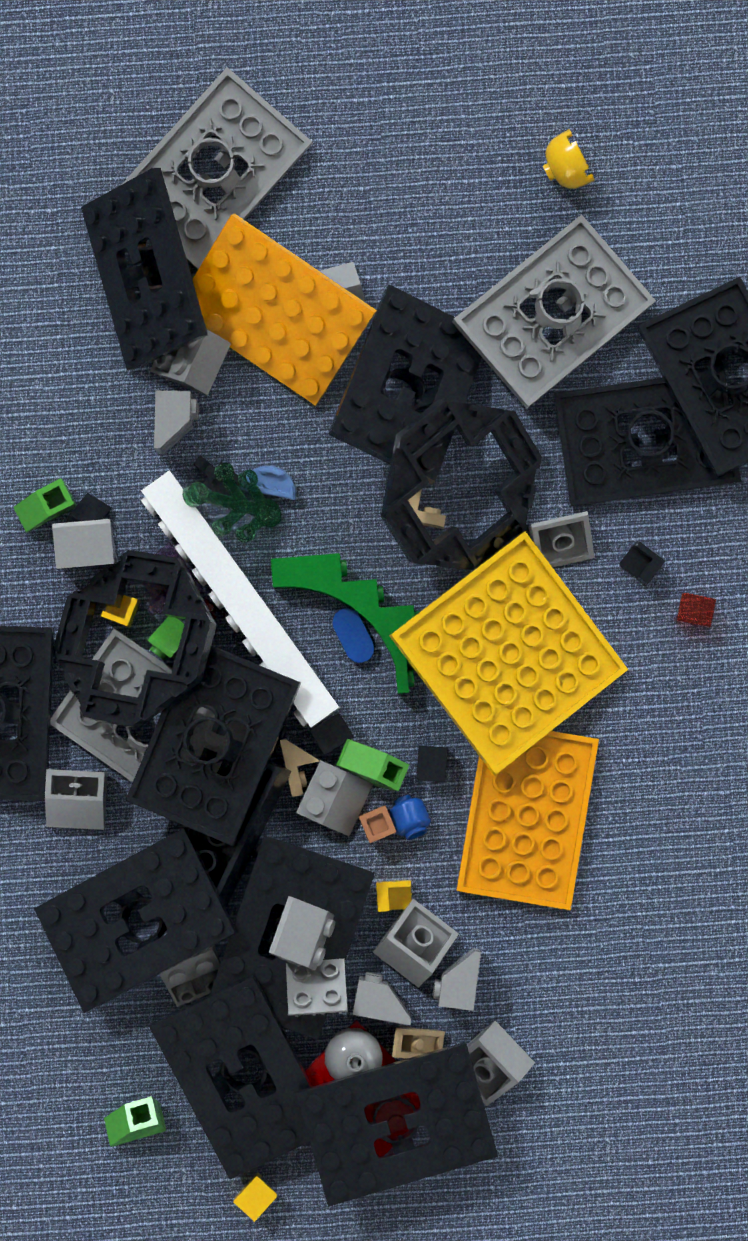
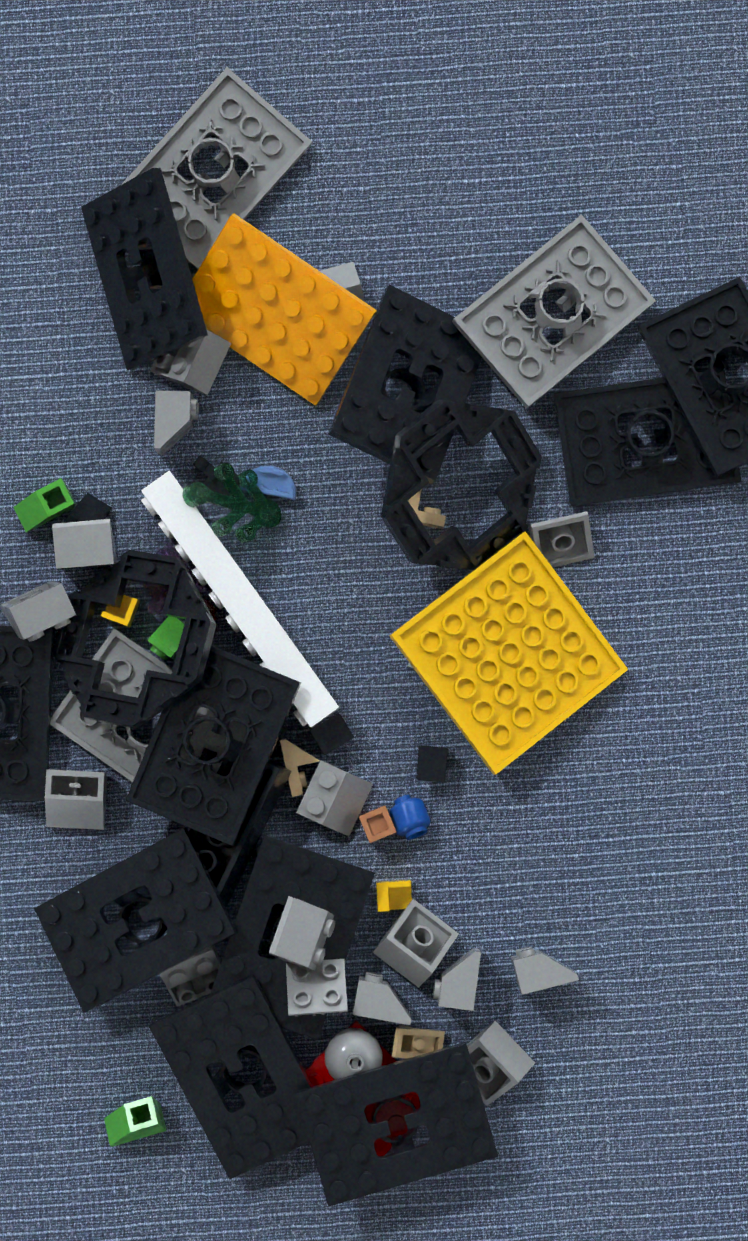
yellow panel [233,1172,277,1222] -> none
green arch [271,553,420,694] -> none
blue tile [332,608,374,663] -> none
bright green slope [336,739,409,792] -> none
light orange plate [456,731,599,910] -> none
yellow cylinder [543,129,595,189] -> none
black panel [619,541,665,586] -> none
clear red panel [674,593,716,629] -> none
none -> light grey slope [0,581,76,642]
none -> light grey slope [511,946,579,995]

